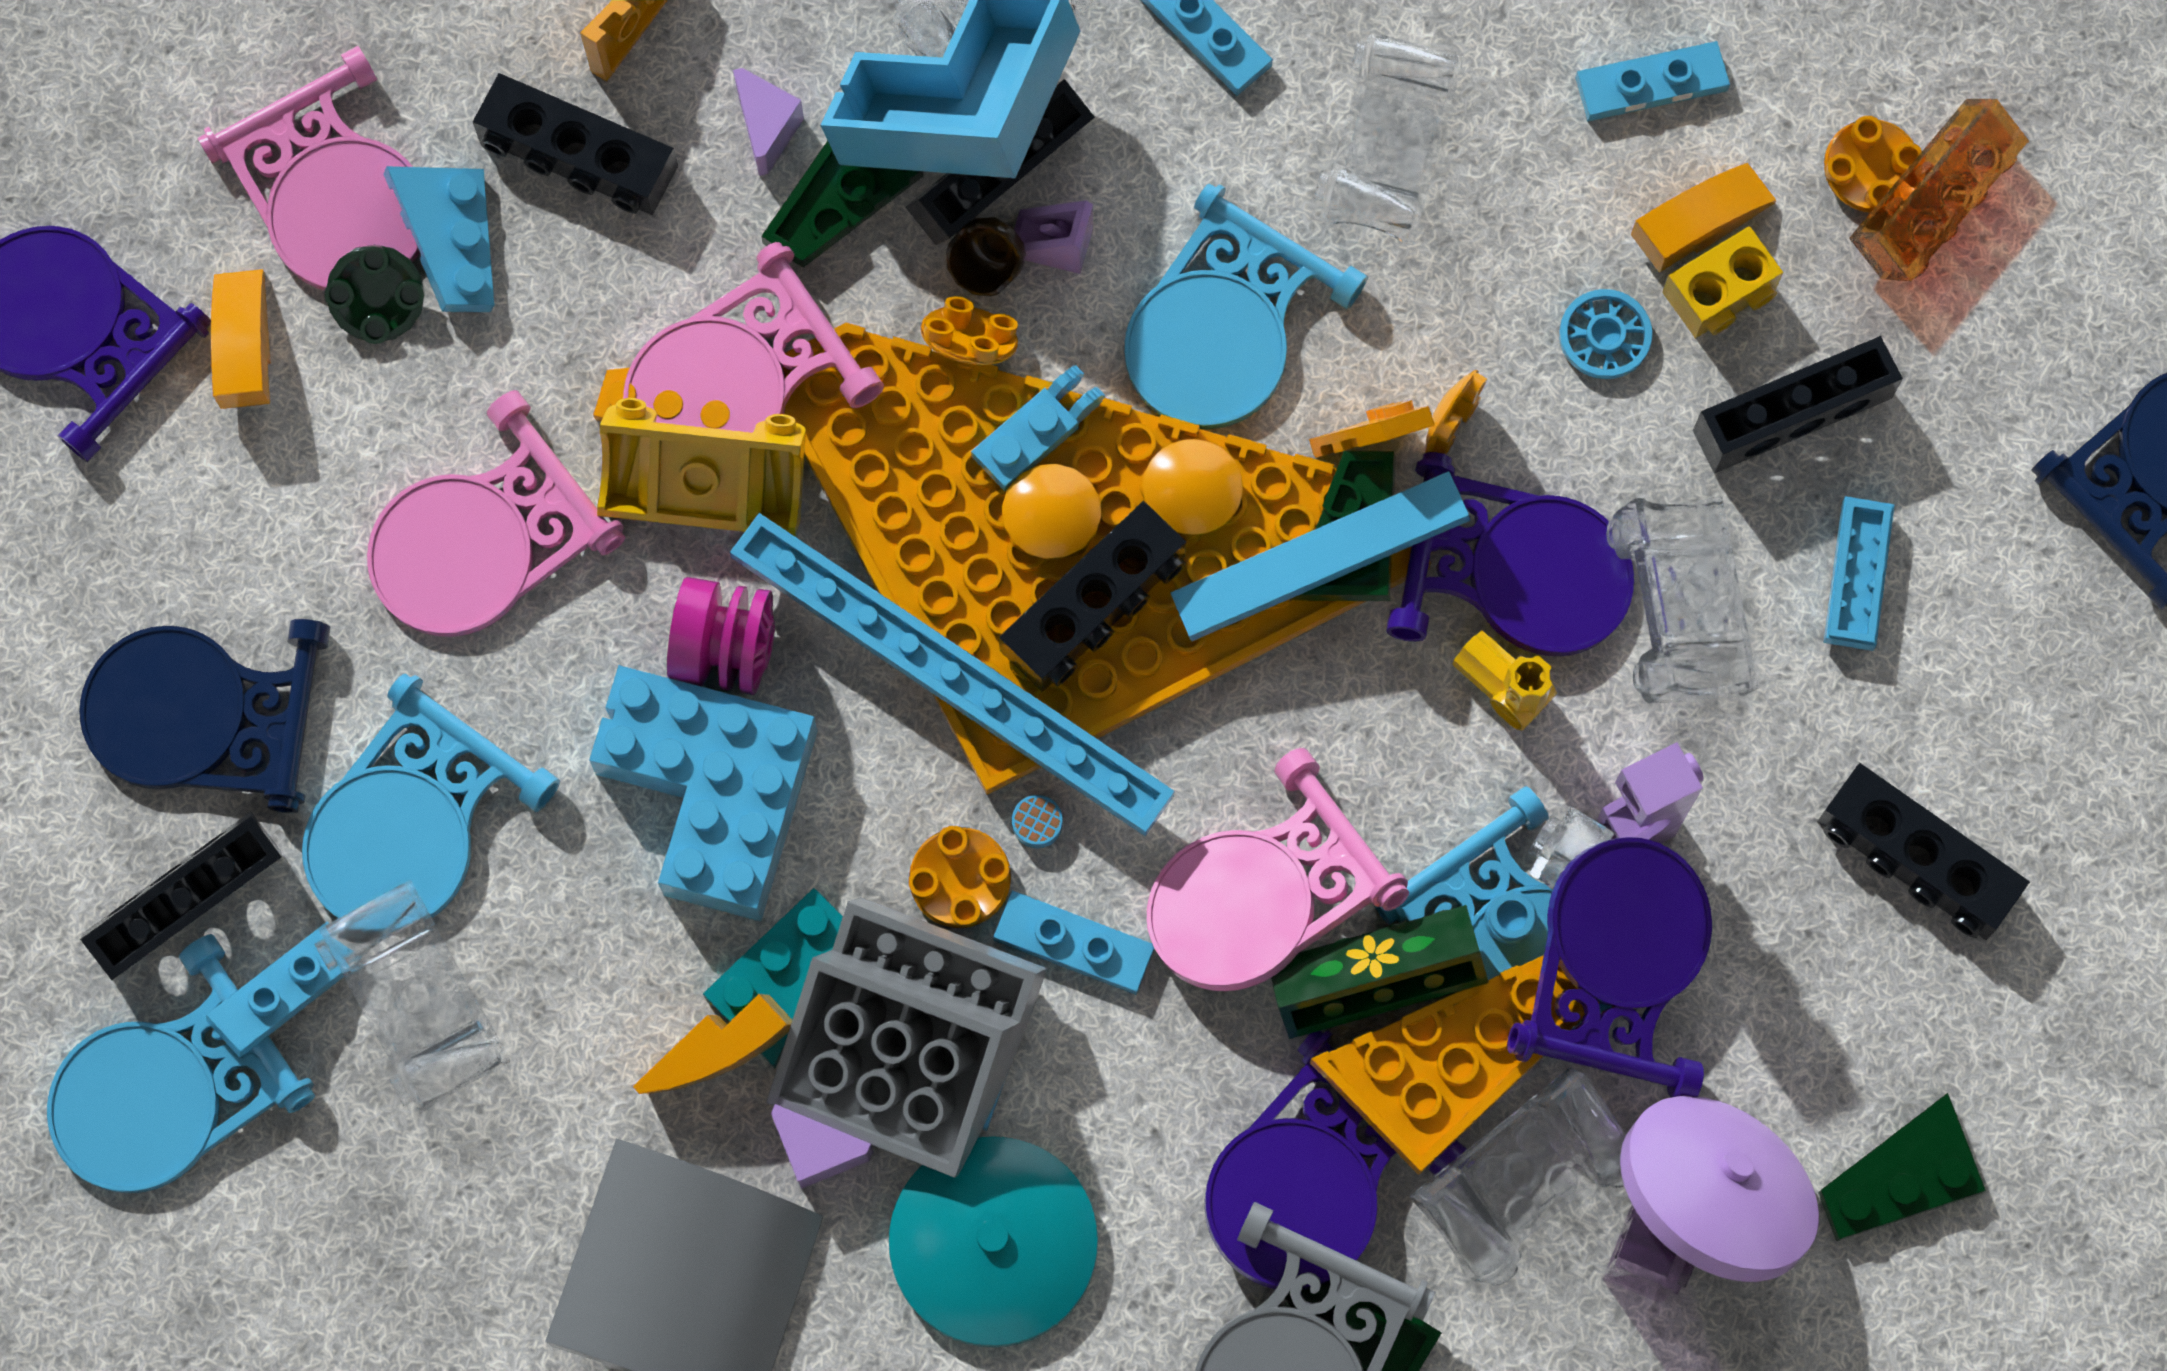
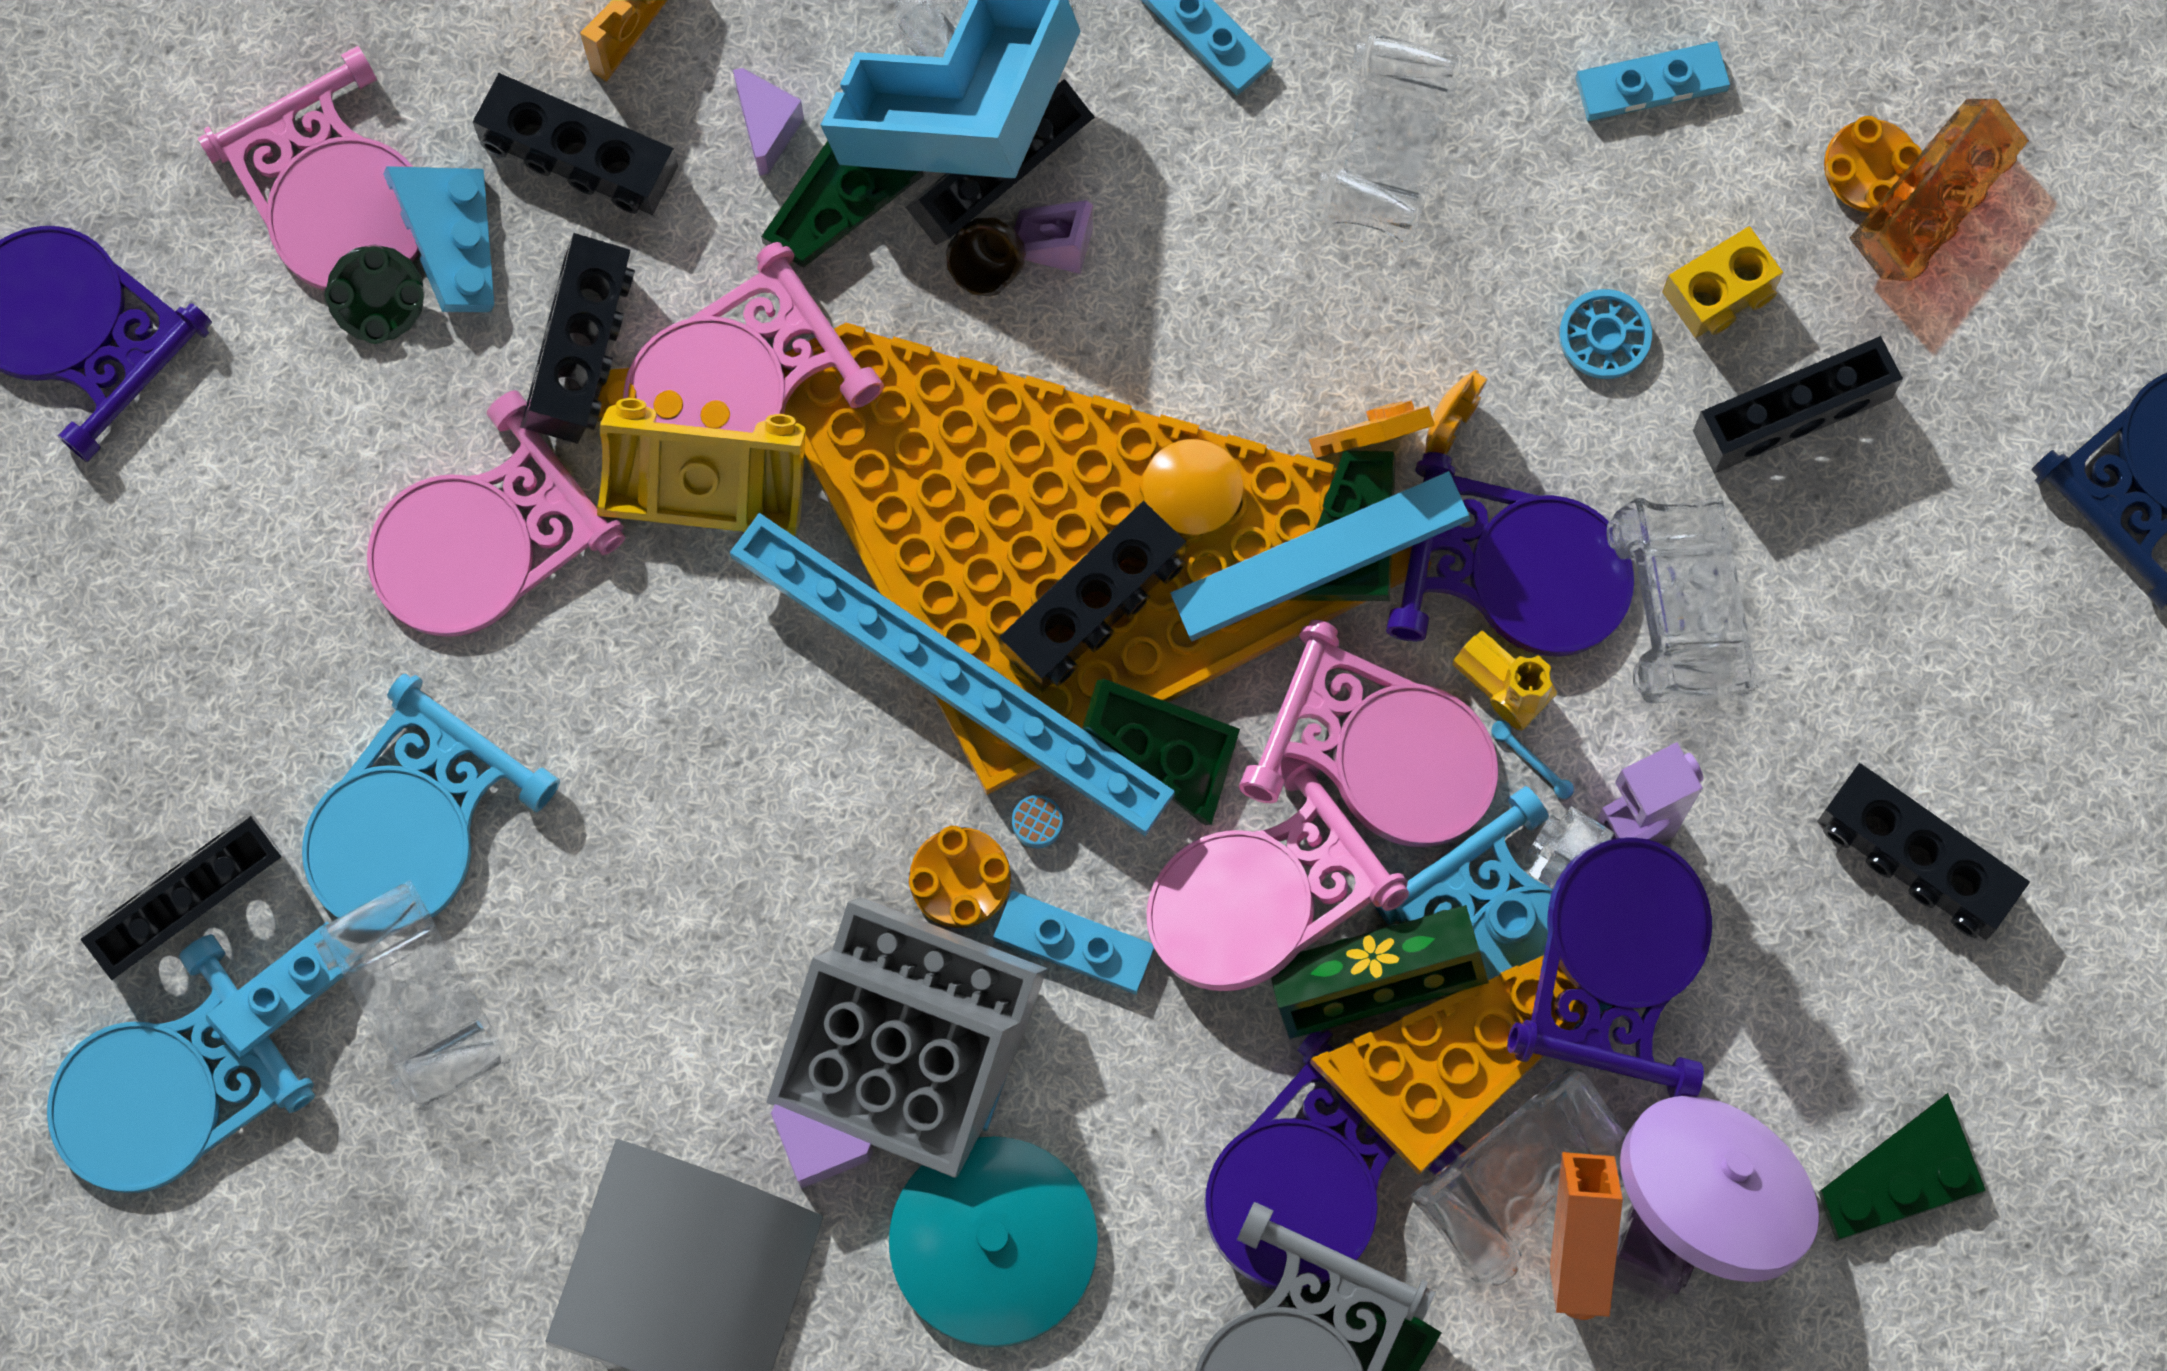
dark blue piece [79,619,331,813] -> none
light orange slope [211,269,271,409] -> none
medium azure piece [589,665,818,921] -> none
light orange slope [633,994,792,1094] -> none
dark pink wheel [667,577,775,695] -> none
teal wing [703,888,843,1069] -> none
light orange dish [921,296,1018,365] -> none
medium azure hinge [971,365,1105,491] -> none
light orange dish [1002,464,1102,560] -> none
medium azure piece [1124,184,1368,429] -> none
light orange slope [1631,163,1776,273] -> none
medium azure plate [1823,496,1895,651] -> none
none -> black brick [520,233,635,444]
none -> dark green wing [1082,679,1240,826]
none -> bright pink piece [1239,620,1498,847]
none -> medium azure hinge [1491,720,1574,799]
none -> orange brick [1550,1152,1623,1320]

